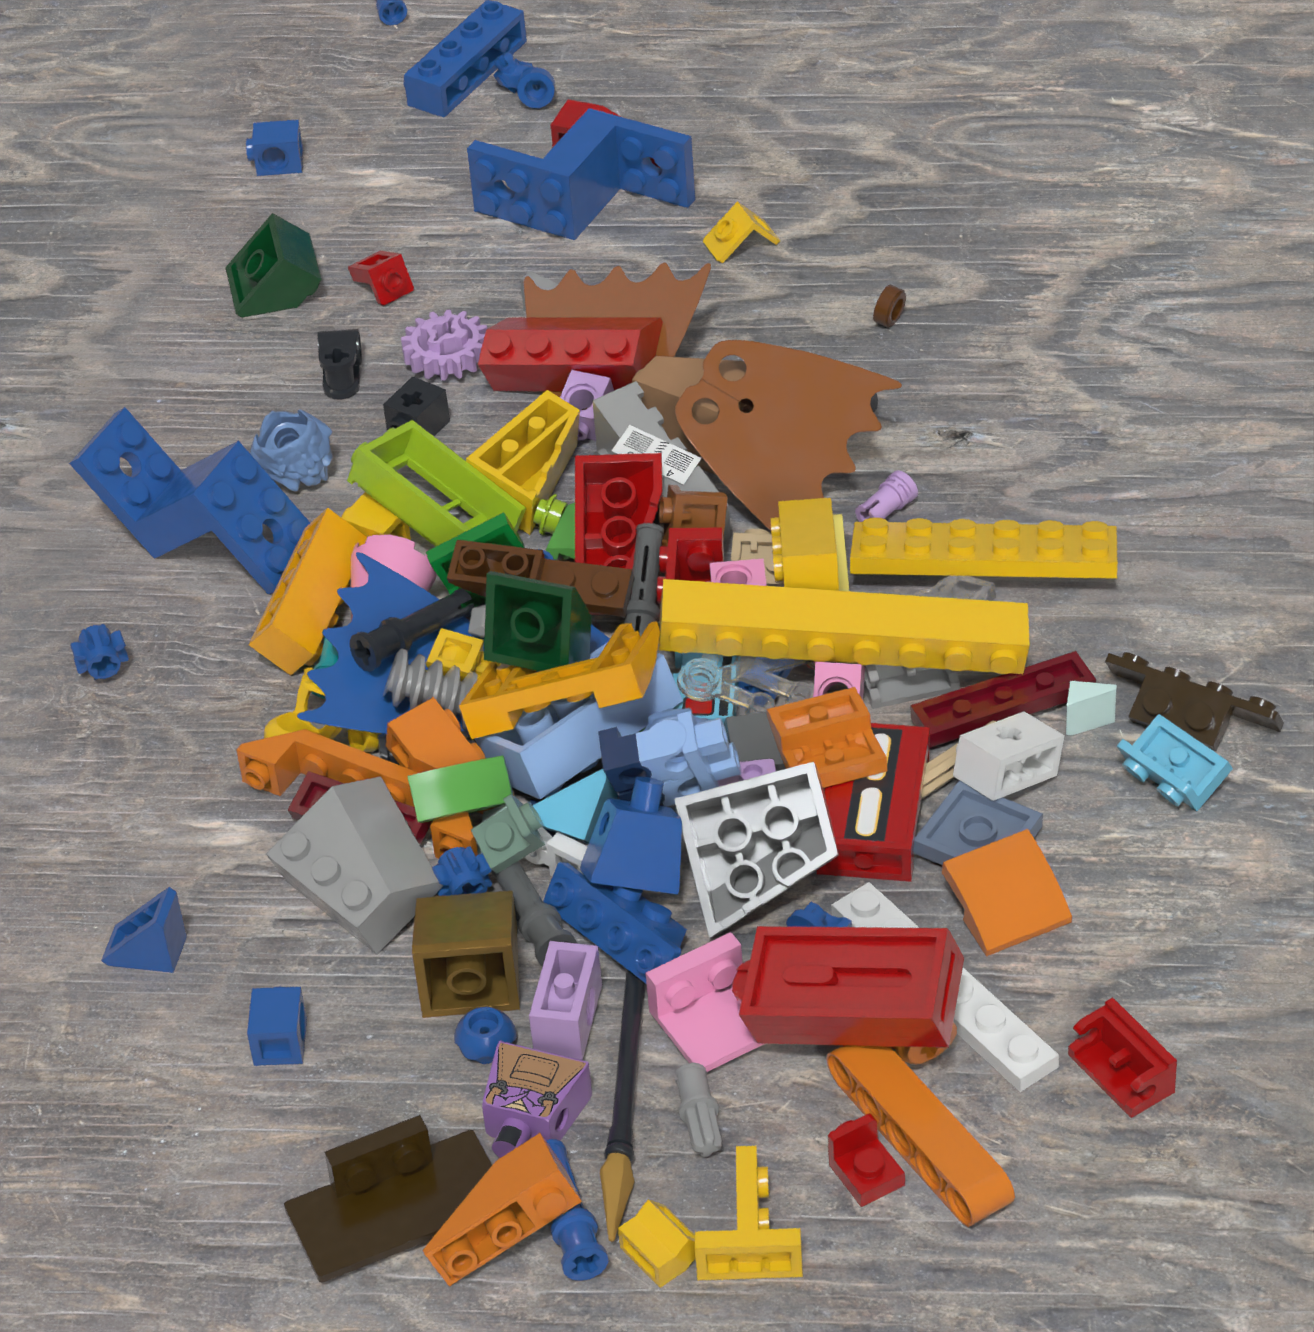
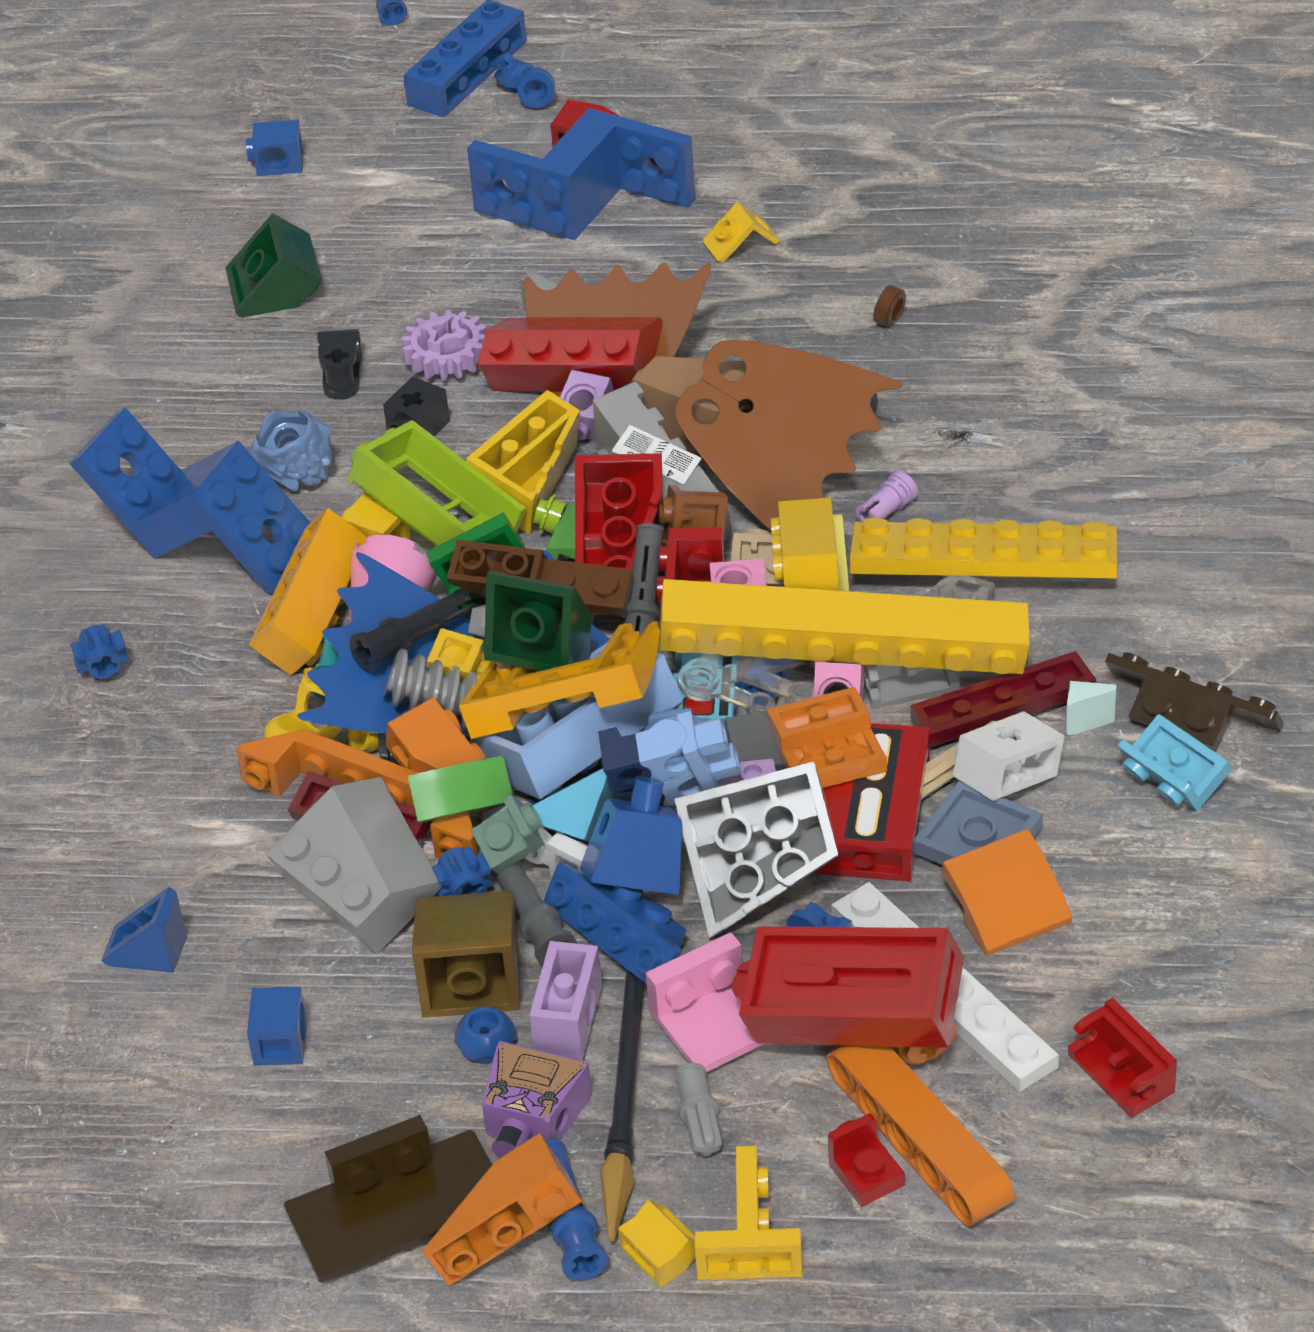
red bracket [348,250,414,305] -> none

